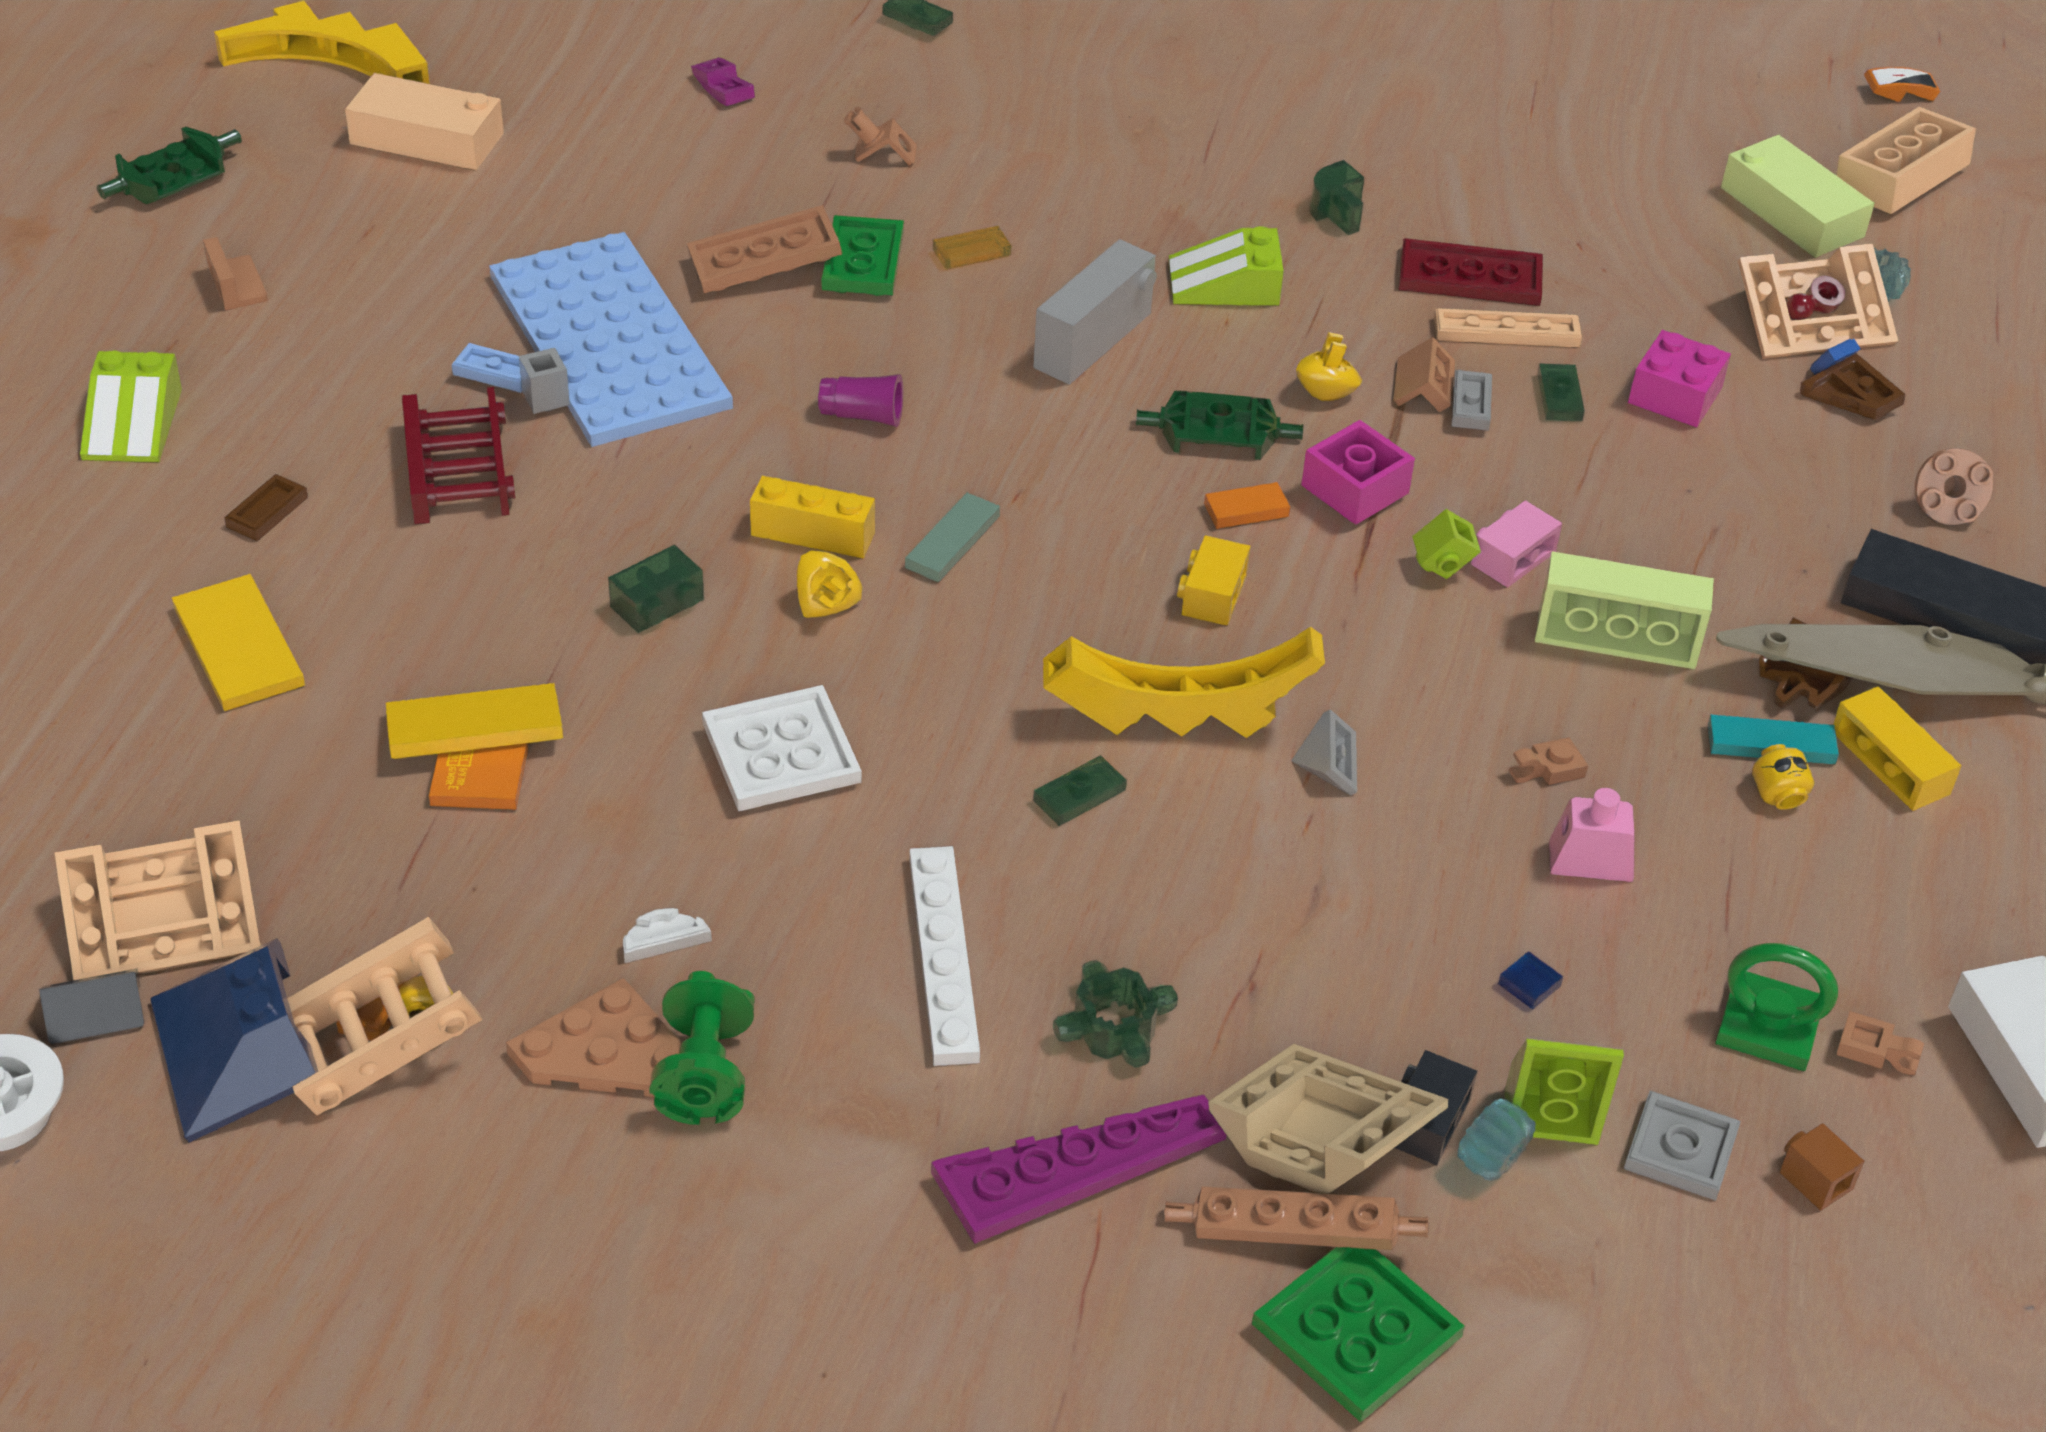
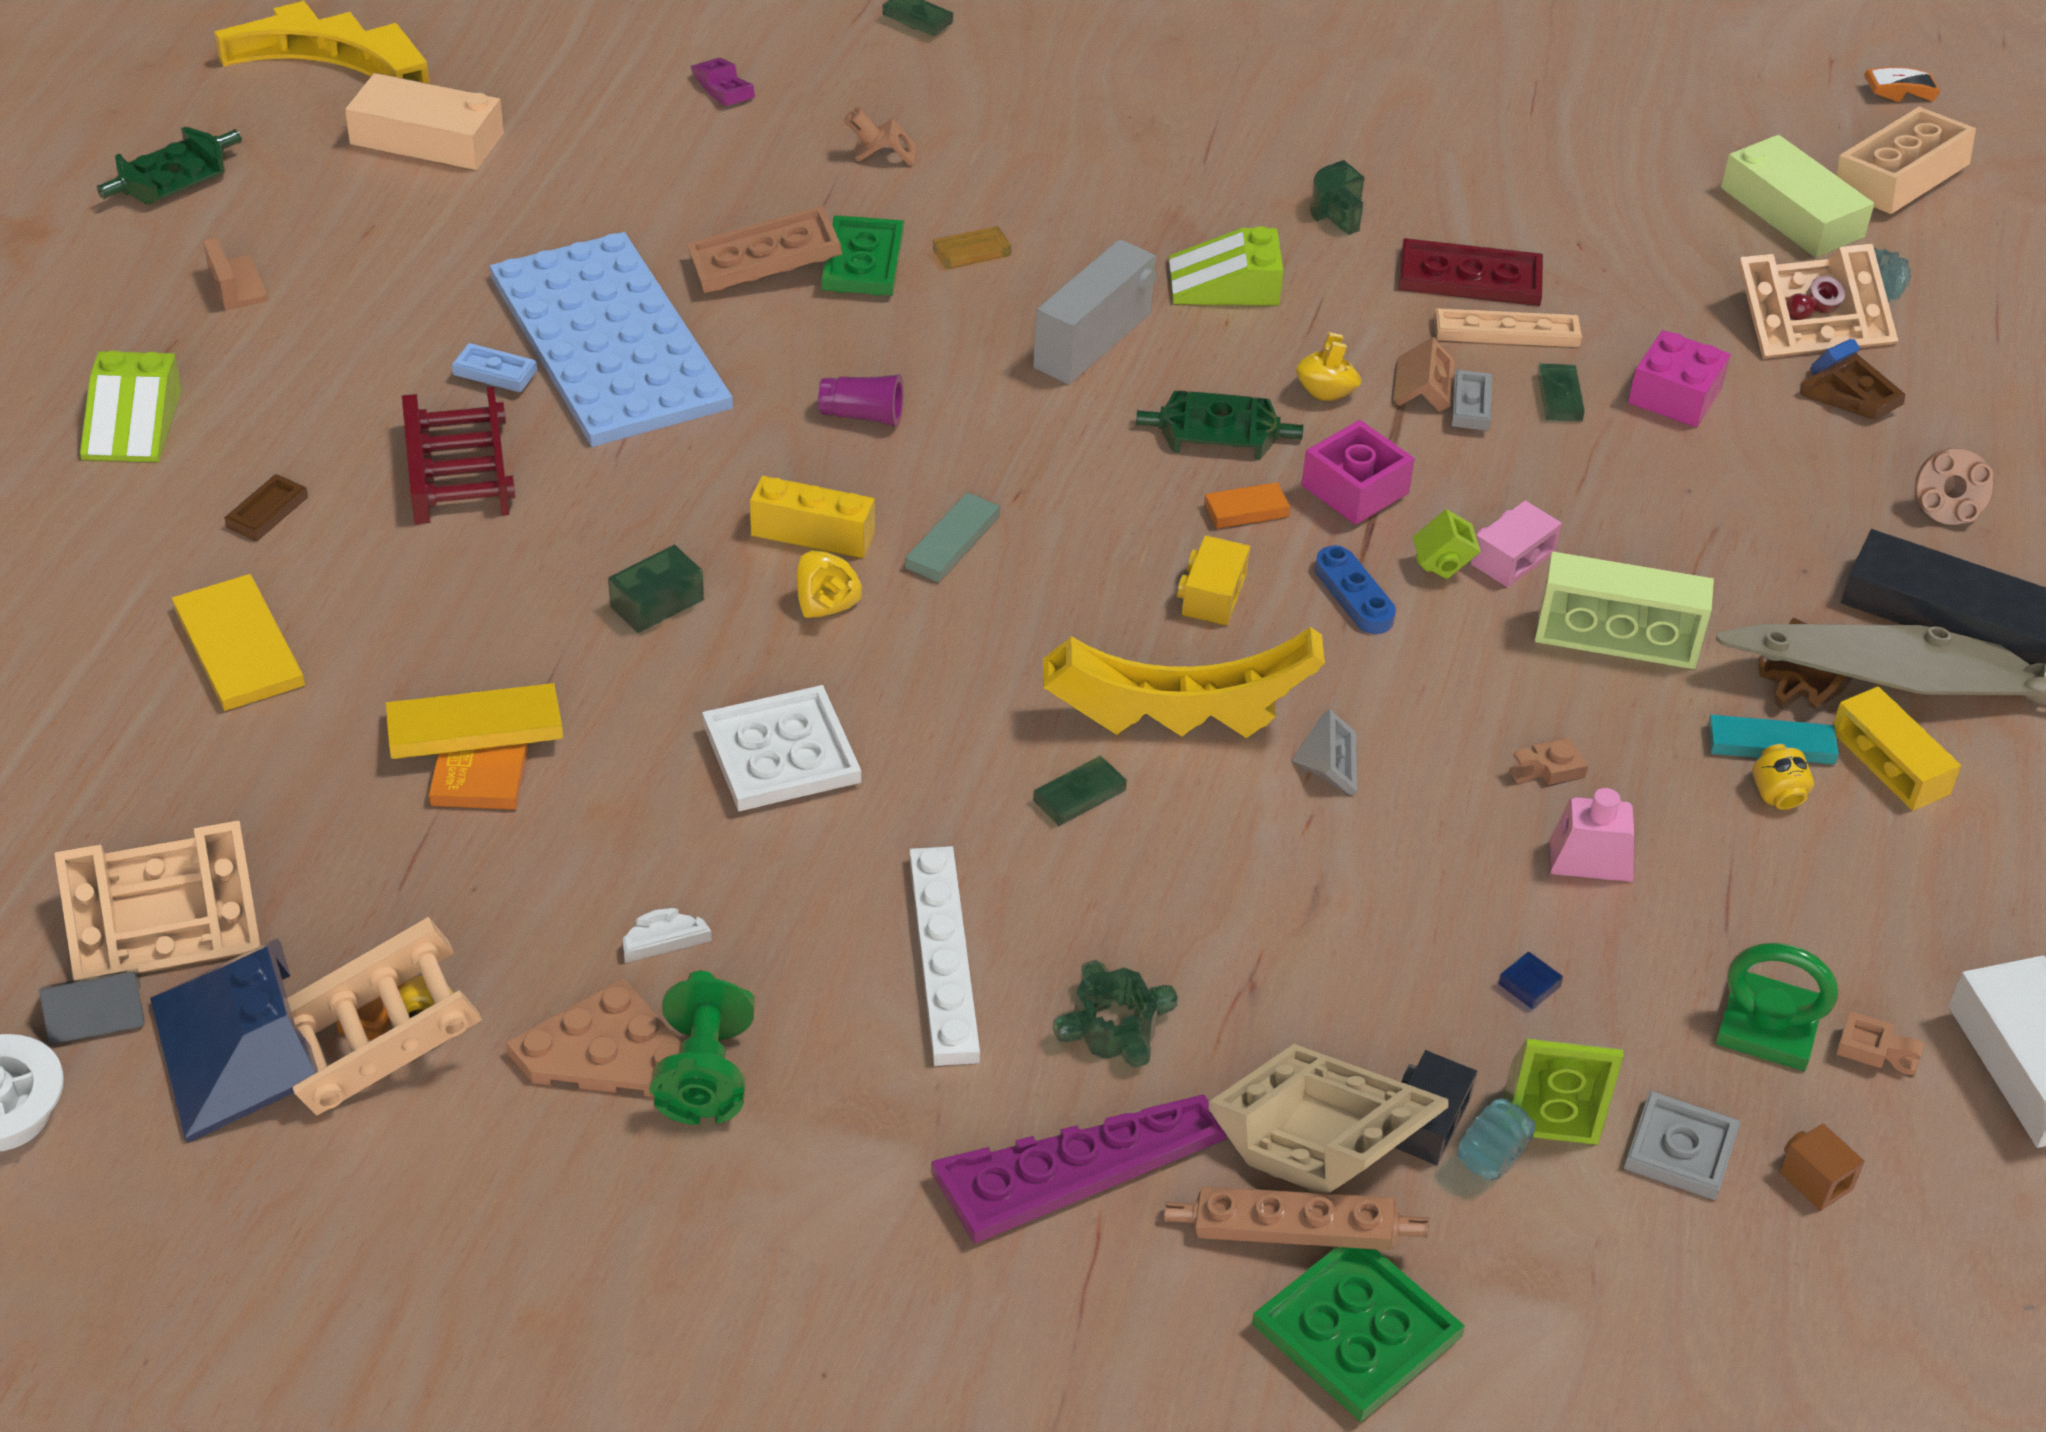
light grey brick [519,348,570,414] -> none
none -> blue plate [1315,545,1396,634]

